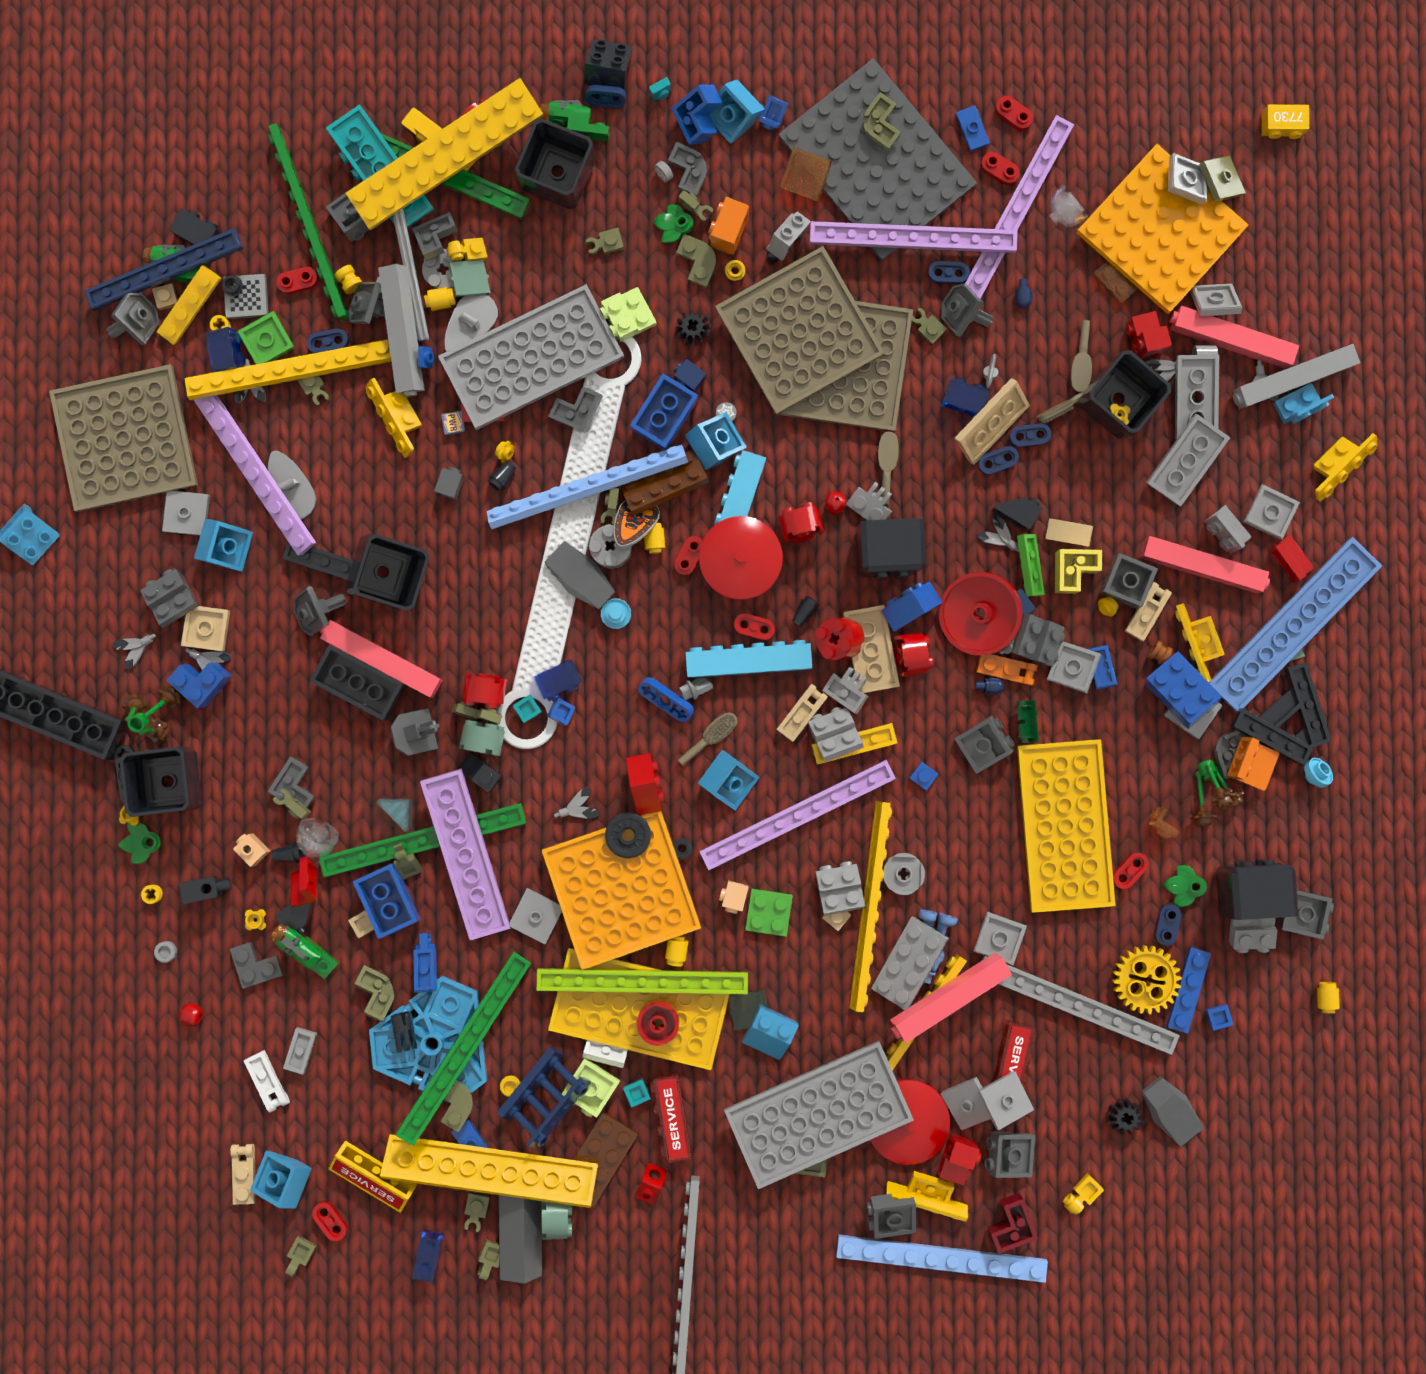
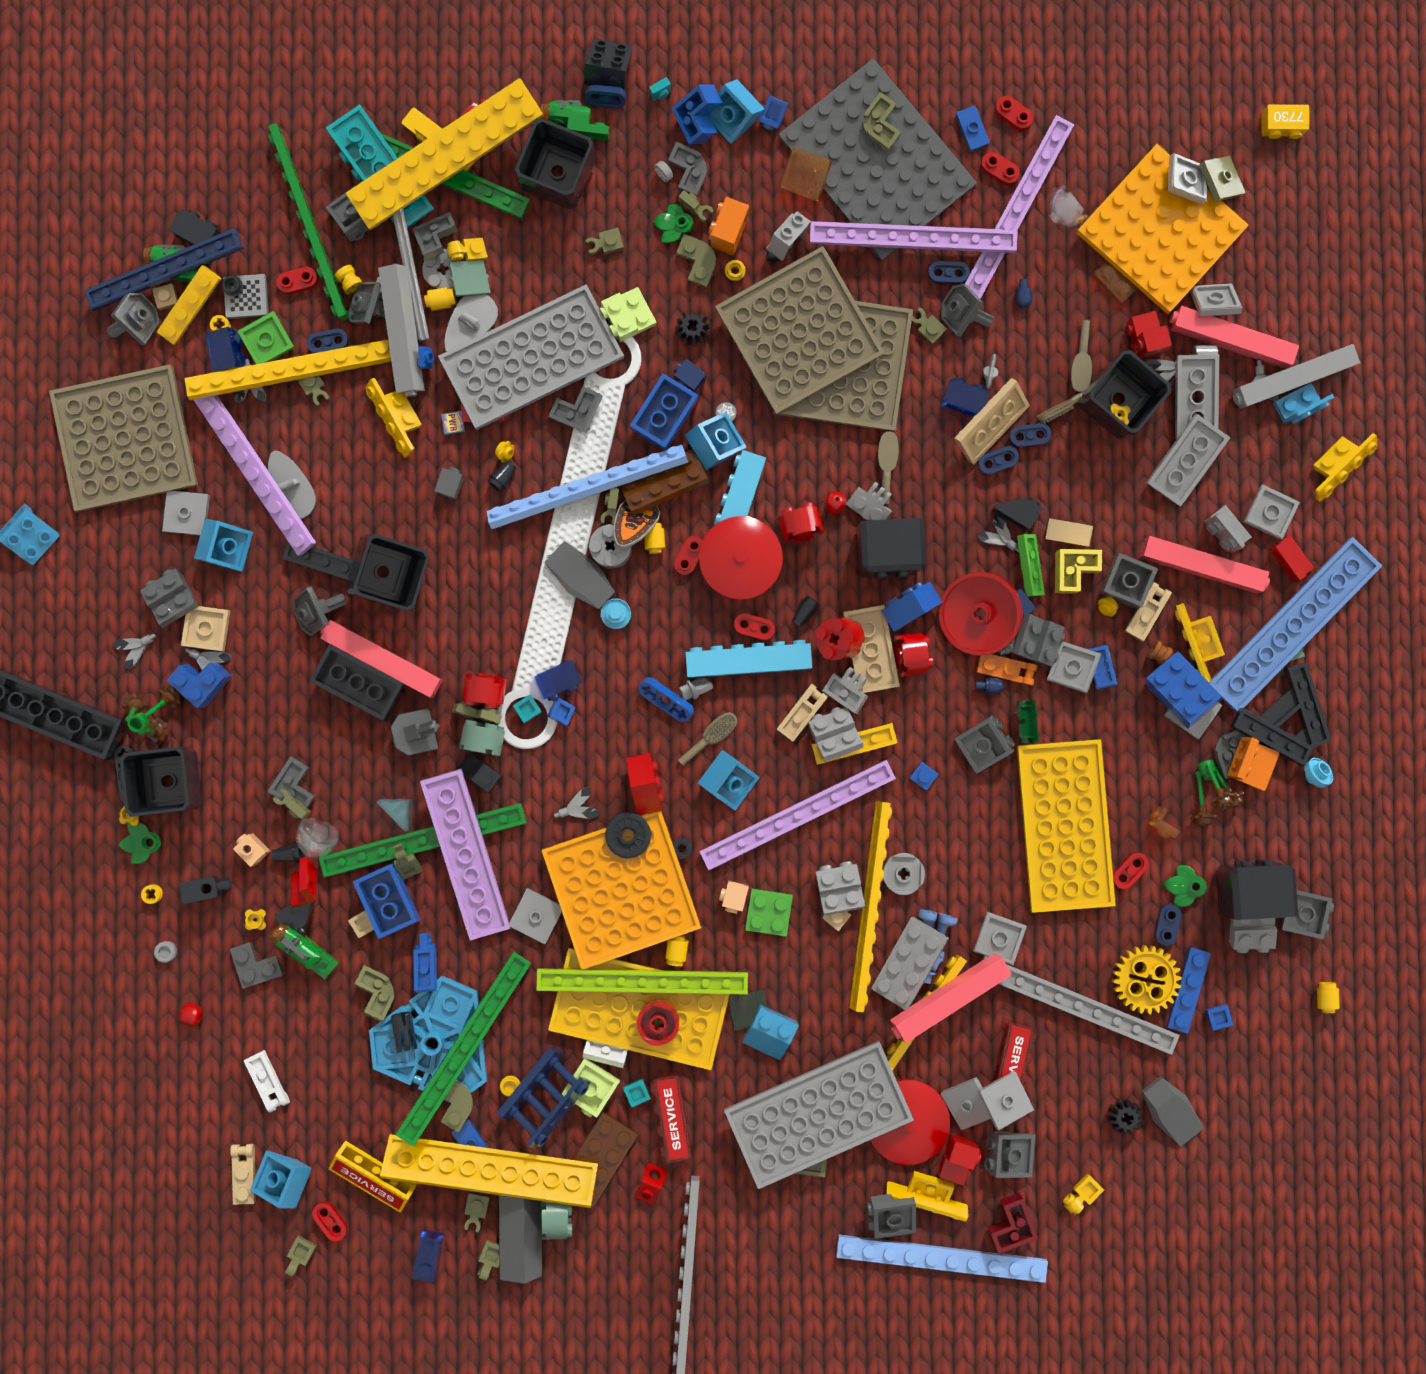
light grey plate [283,1027,317,1075] -> none

